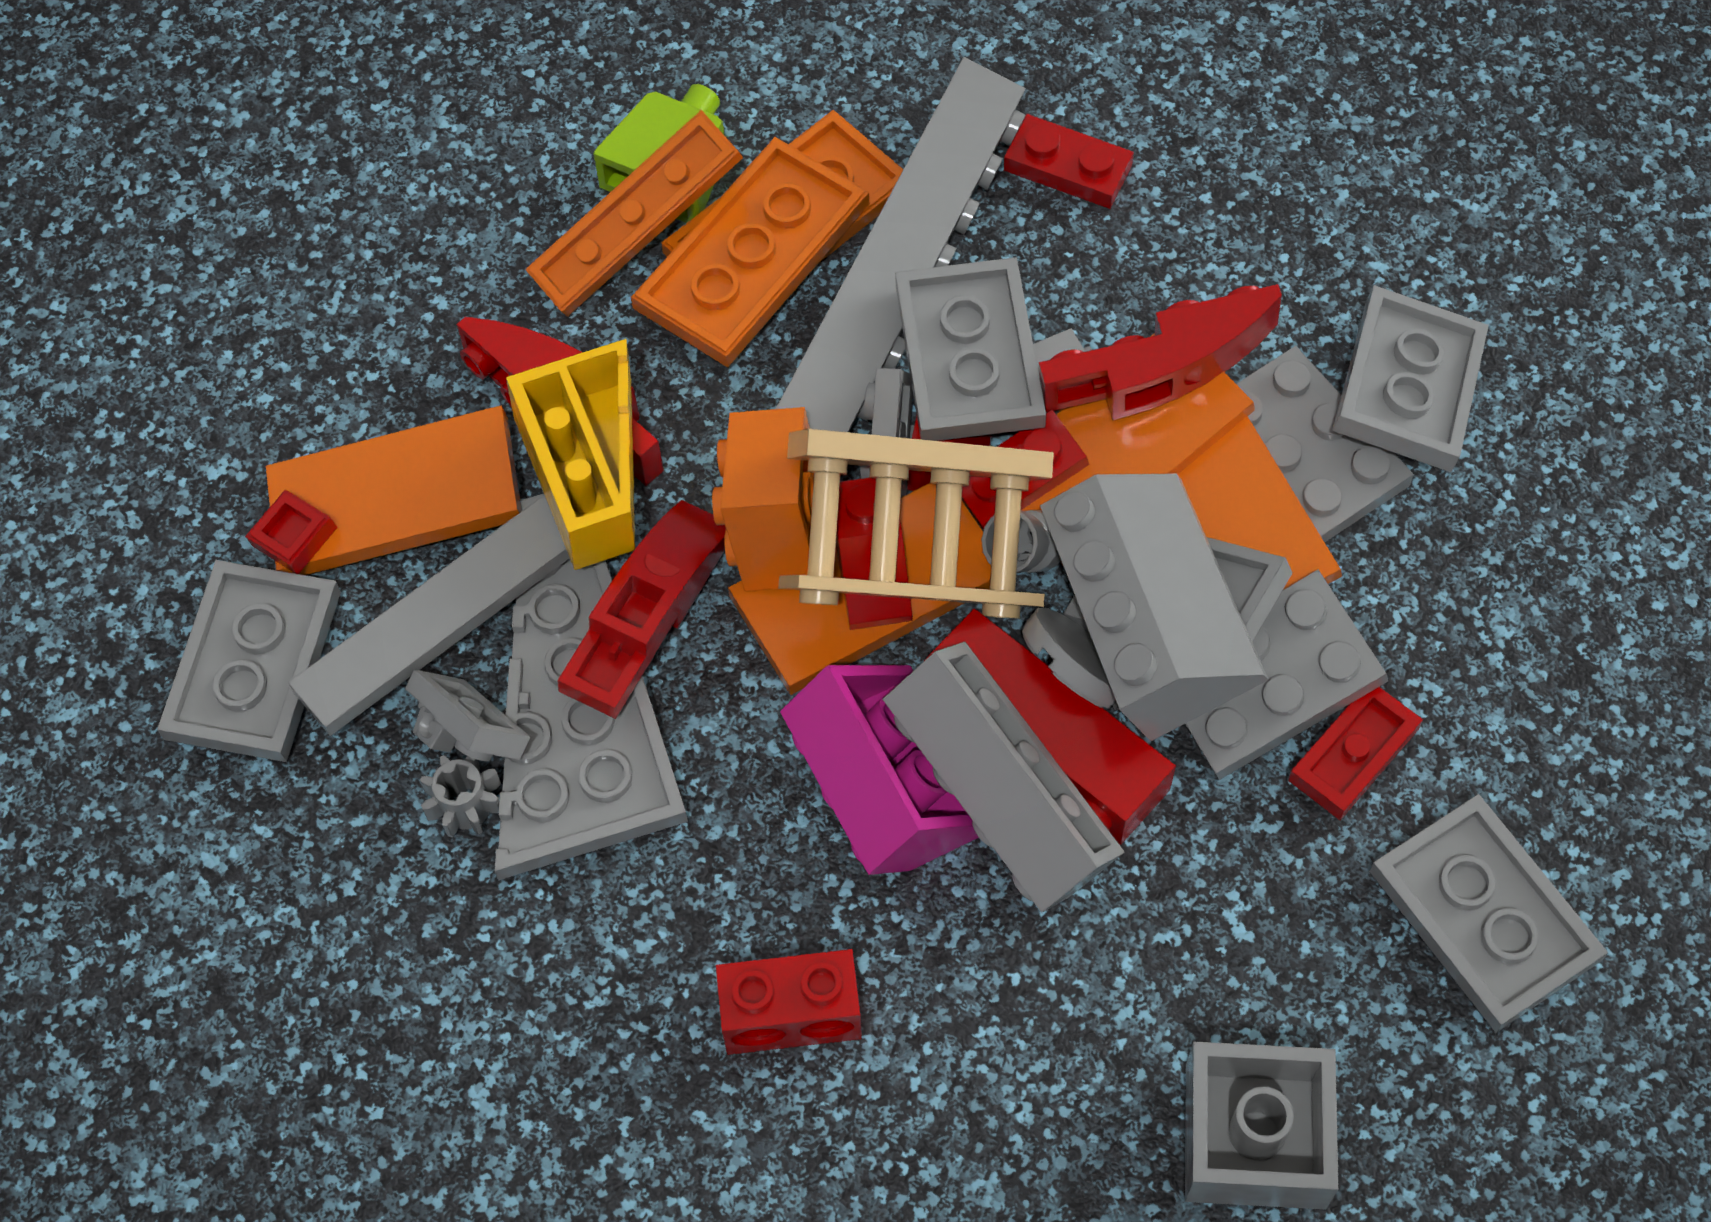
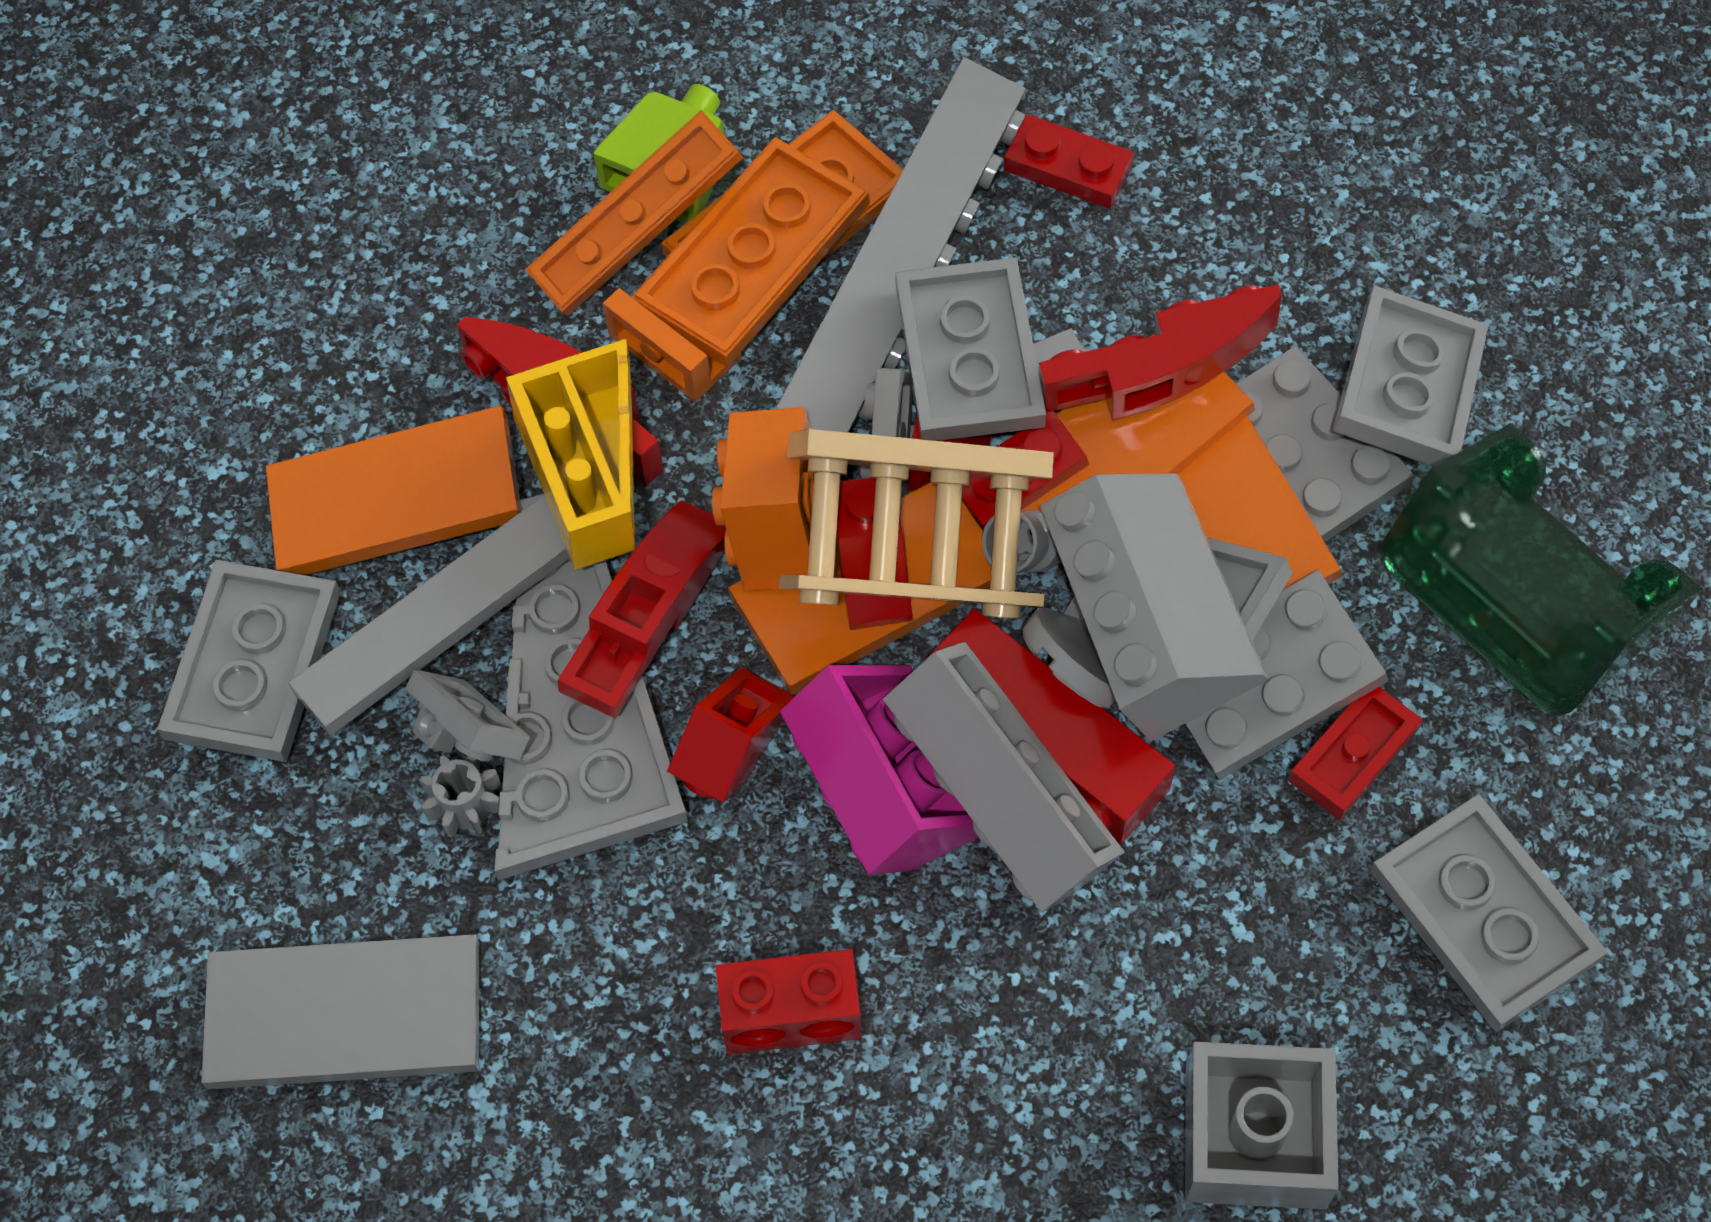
red tile [245,490,337,574] -> none
none -> light grey tile [201,934,479,1090]
none -> orange panel [602,288,742,402]
none -> red slope [667,667,795,803]
none -> clear green windscreen [1382,423,1703,715]

